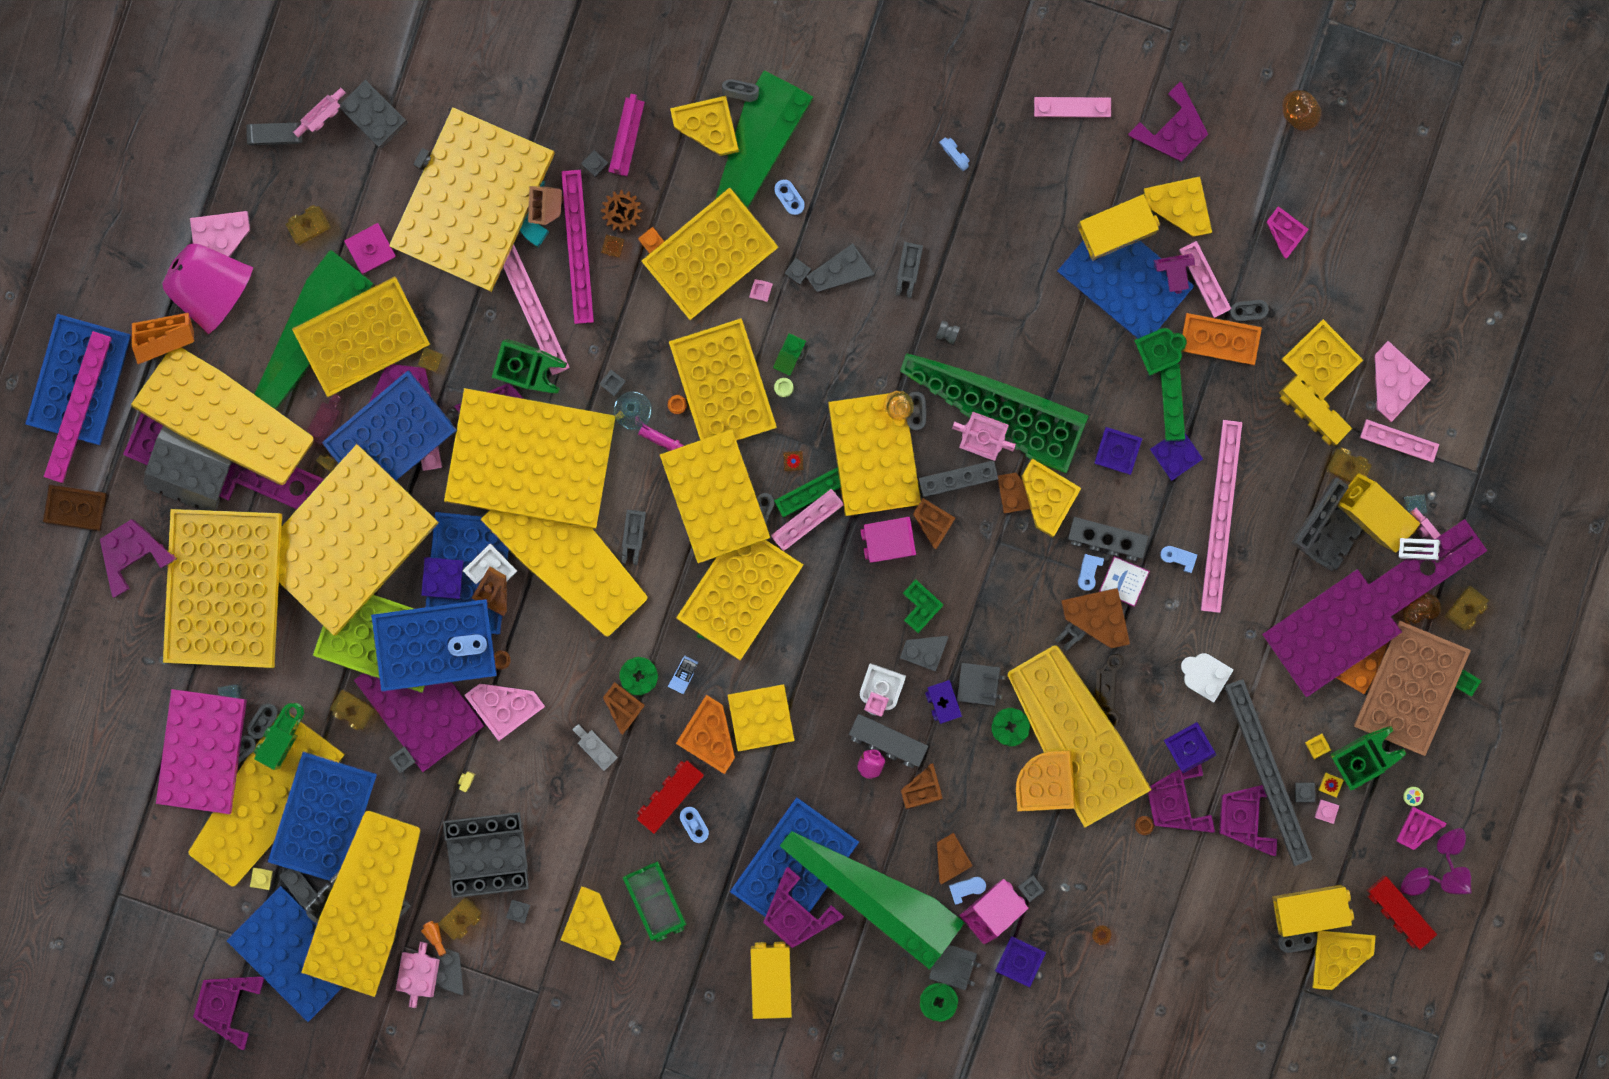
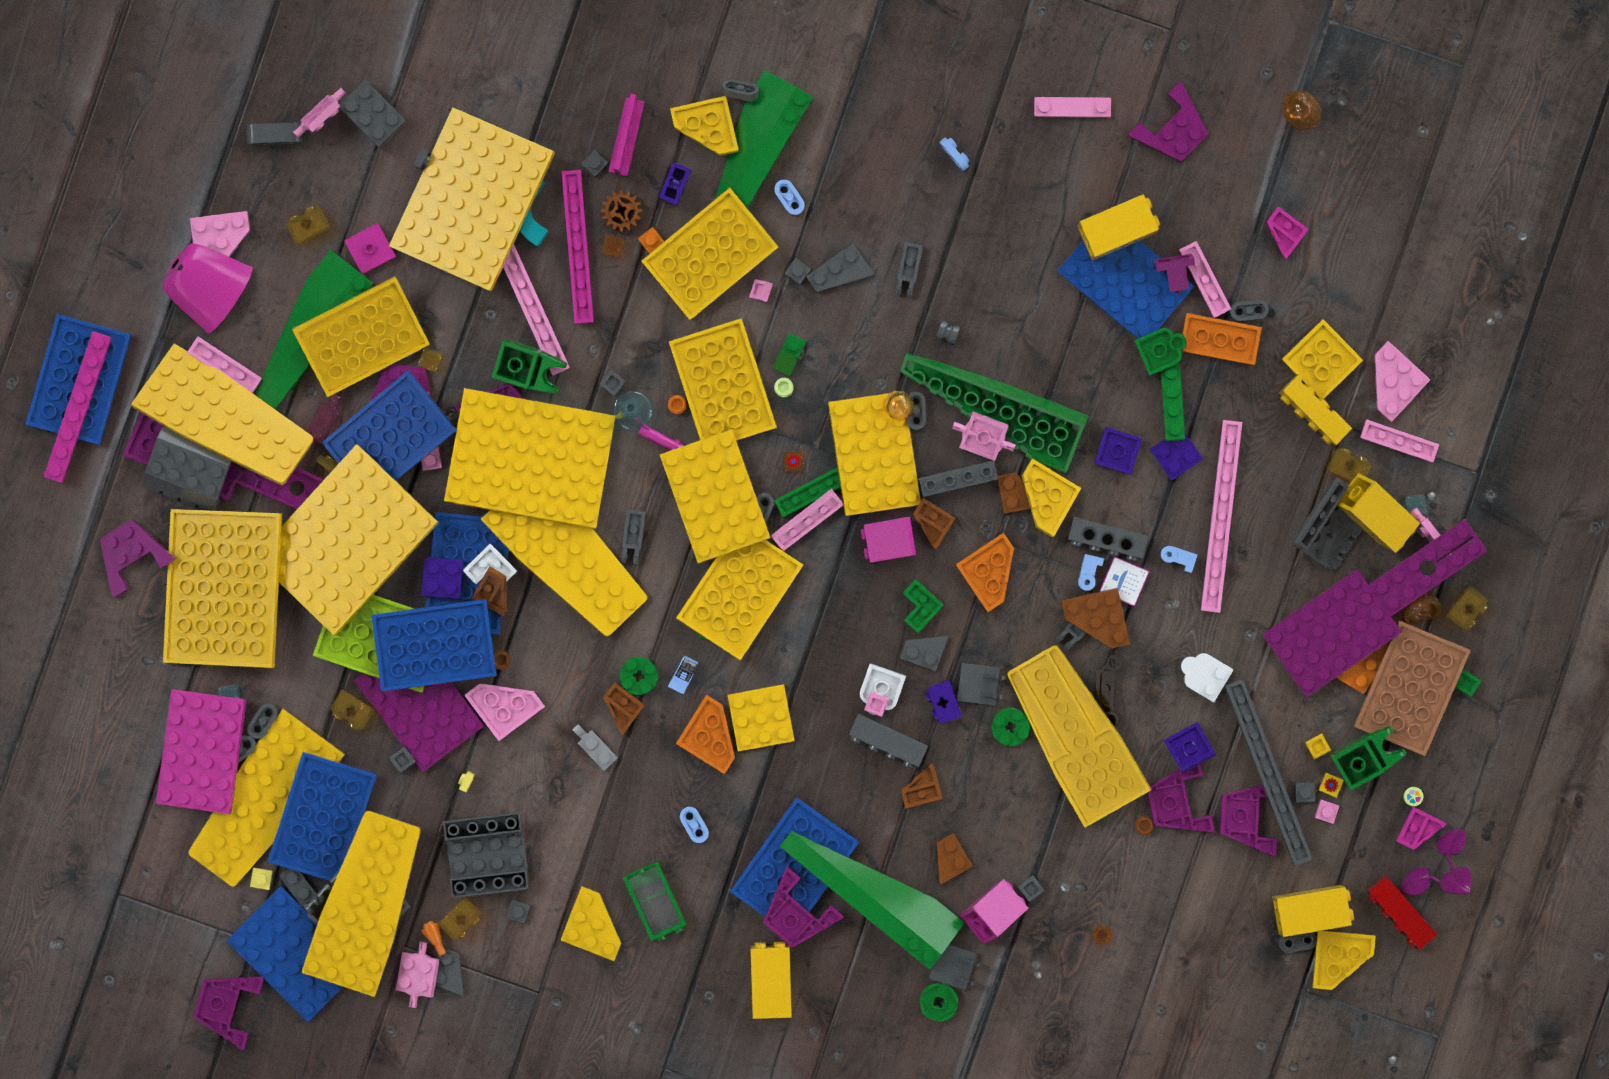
reddish brown tile [43,484,107,531] -> none
orange wedge [132,313,194,364] -> none
green brick [254,703,305,770] -> none
light blue plate [448,635,487,656] -> none
nougat torso [528,186,564,225] -> none
red brick [637,760,704,834] -> none
dark pink head [857,749,885,779] -> none
light blue leg [949,877,986,905] -> none
dark purple plate [995,936,1046,987] -> none
light orange plate [1016,750,1076,811] -> none
yellow plate [1143,177,1212,237] -> none
white tile [1399,538,1440,560] -> none
none -> bright pink plate [188,337,263,394]
none -> dark purple brick [659,162,692,207]
none -> orange plate [956,533,1014,612]

